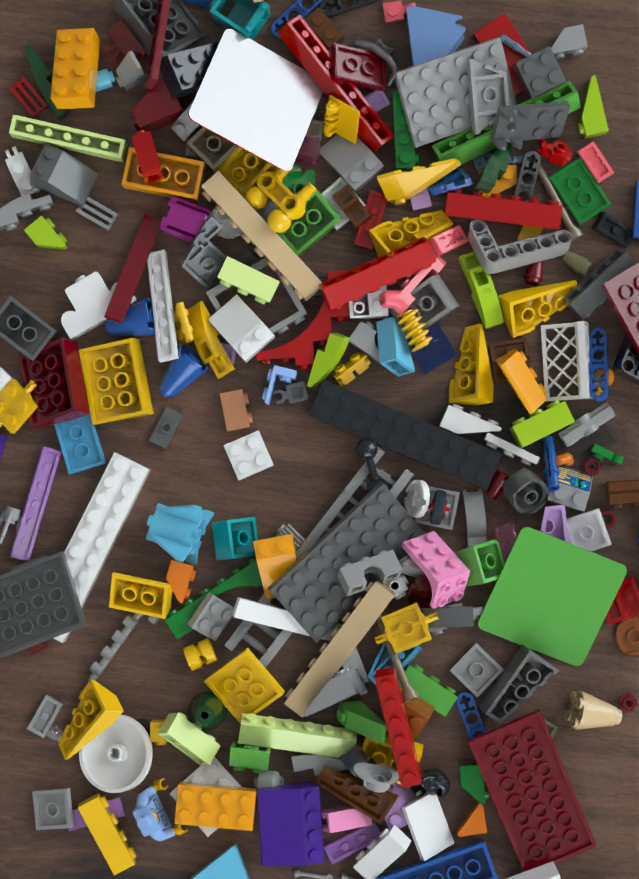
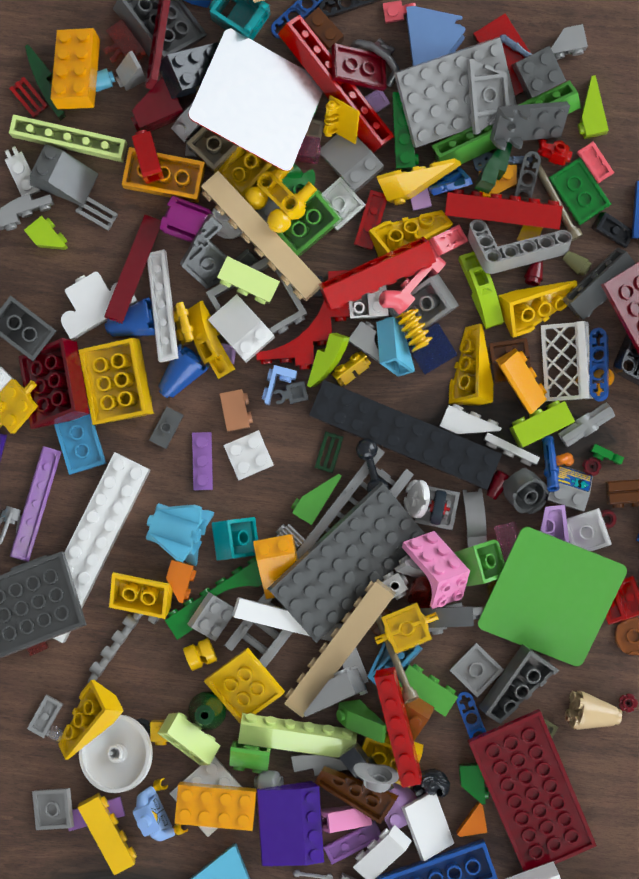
reddish brown slope [332,184,372,229] -> none
light grey arch [337,550,403,596] -> none
none -> medium lavender plate [192,432,213,490]
none -> bright green slope [291,474,342,525]
none -> dark green tile [314,431,344,474]

